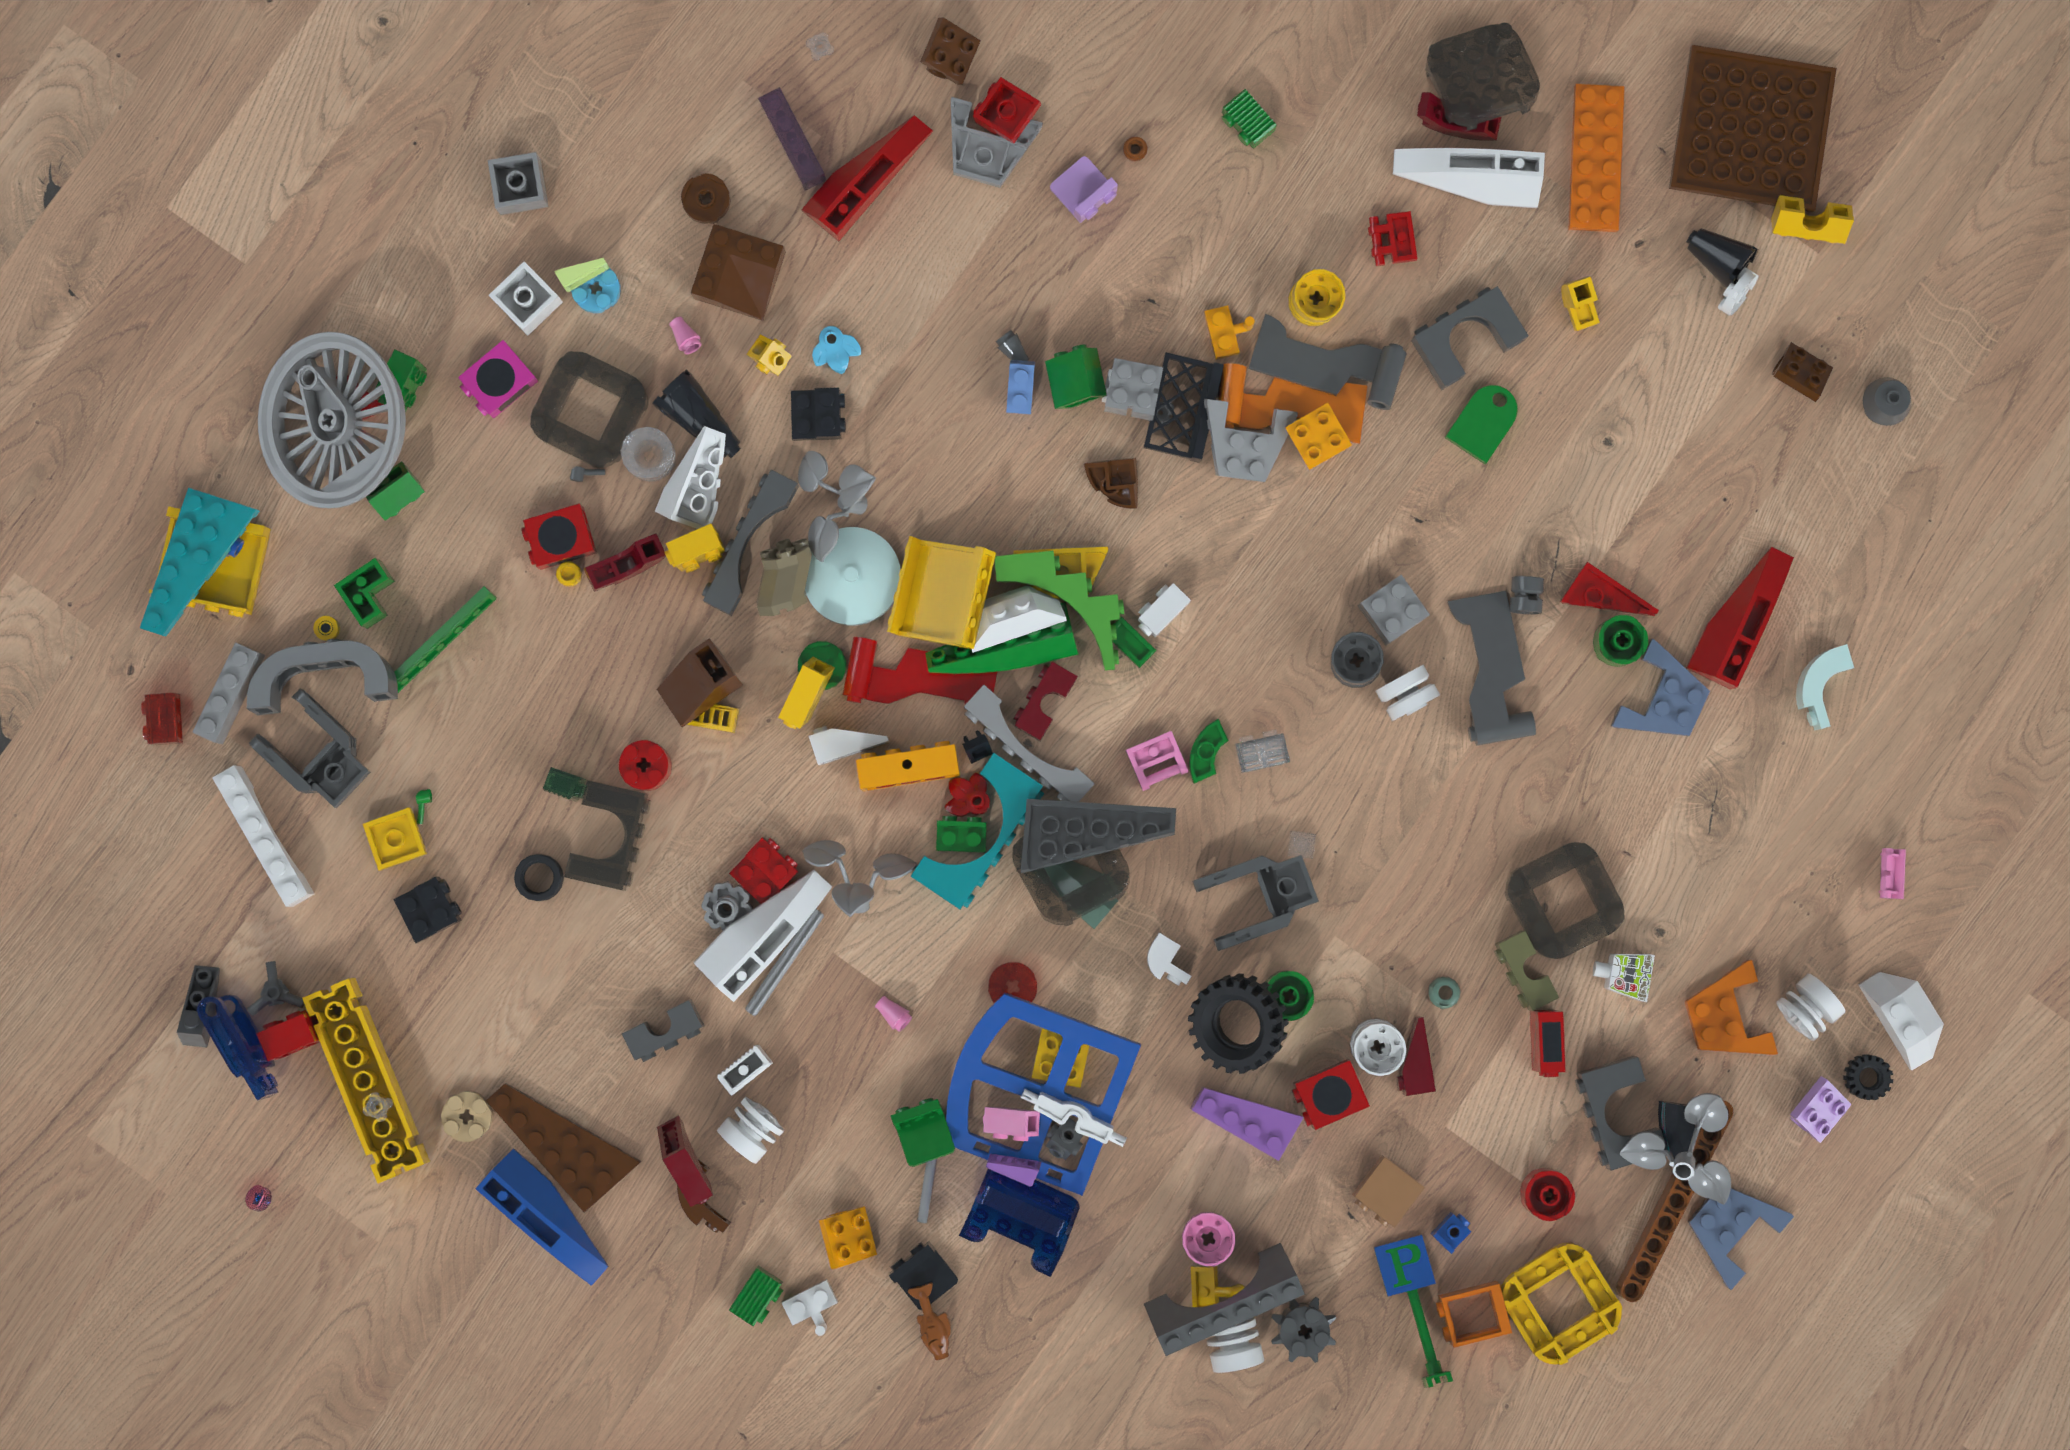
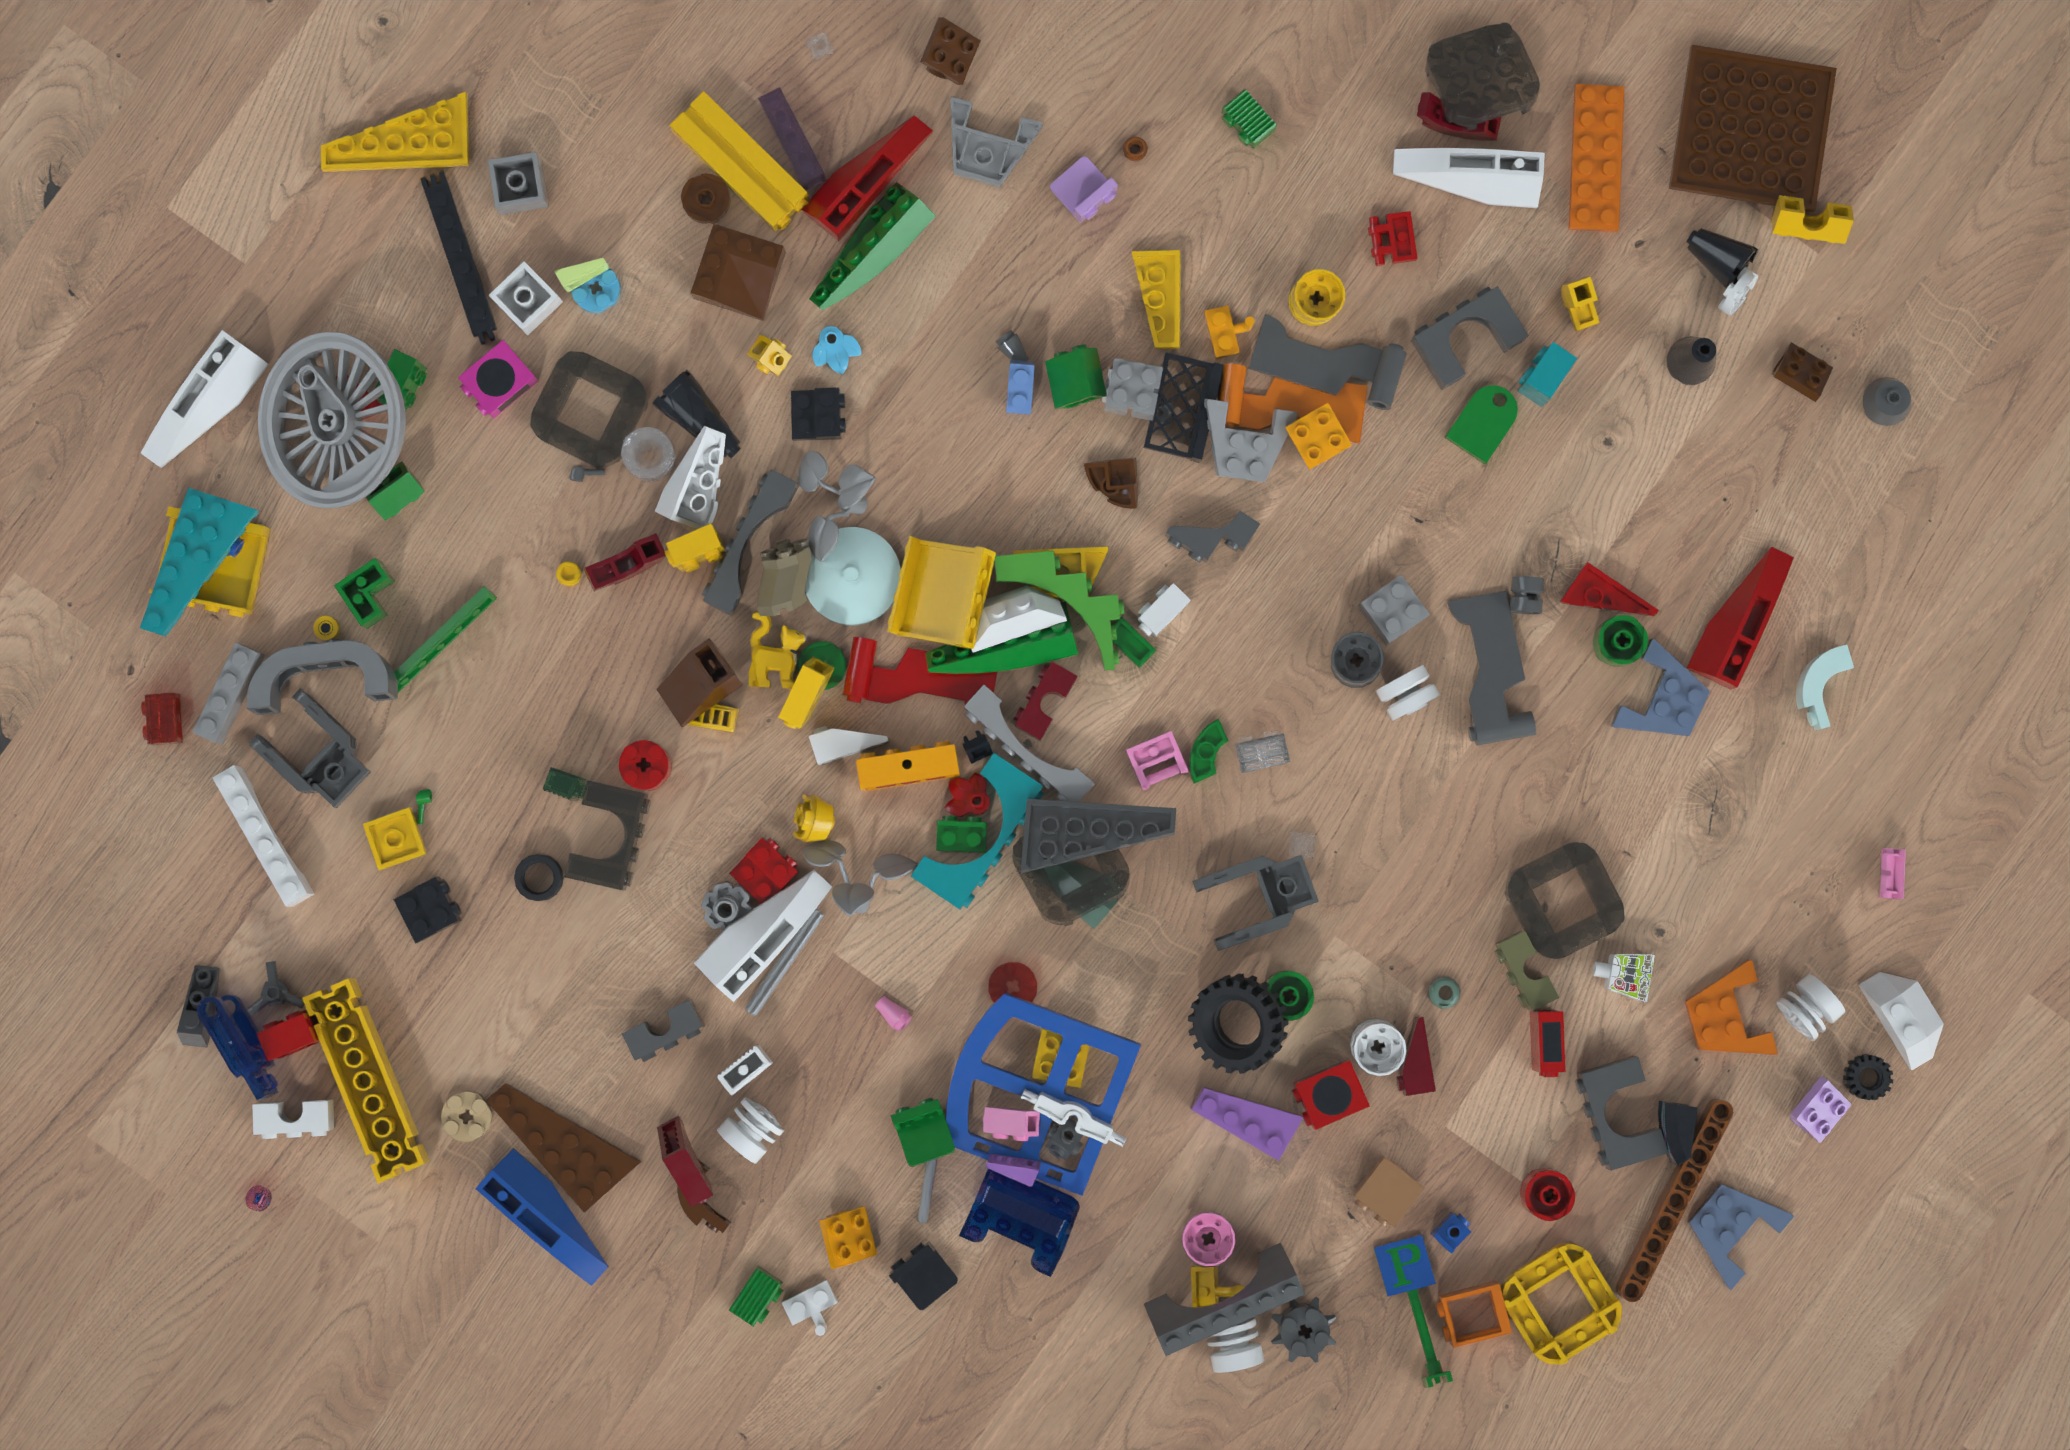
clear plate [363,1092,393,1122] -> none
red brick [521,503,597,570] -> none
bright pink cone [669,317,701,354] -> none
dark orange animal [908,1282,951,1360] -> none
red plate [973,77,1041,144] -> none
white brick [1147,933,1191,986] -> none
light grey plant [1620,1093,1731,1205] -> none
none -> white wedge [141,330,269,468]
none -> white arch [252,1099,334,1139]
none -> yellow wing [321,91,470,172]
none -> black hinge [420,170,497,345]
none -> yellow brick [669,91,809,232]
none -> yellow animal [749,611,806,689]
none -> yellow cone [793,794,835,843]
none -> green wedge [809,182,936,310]
none -> yellow wing [1131,250,1181,349]
none -> dark grey arch [1165,511,1260,563]
none -> teal brick [1518,342,1578,407]
none -> black cone [1666,336,1716,385]

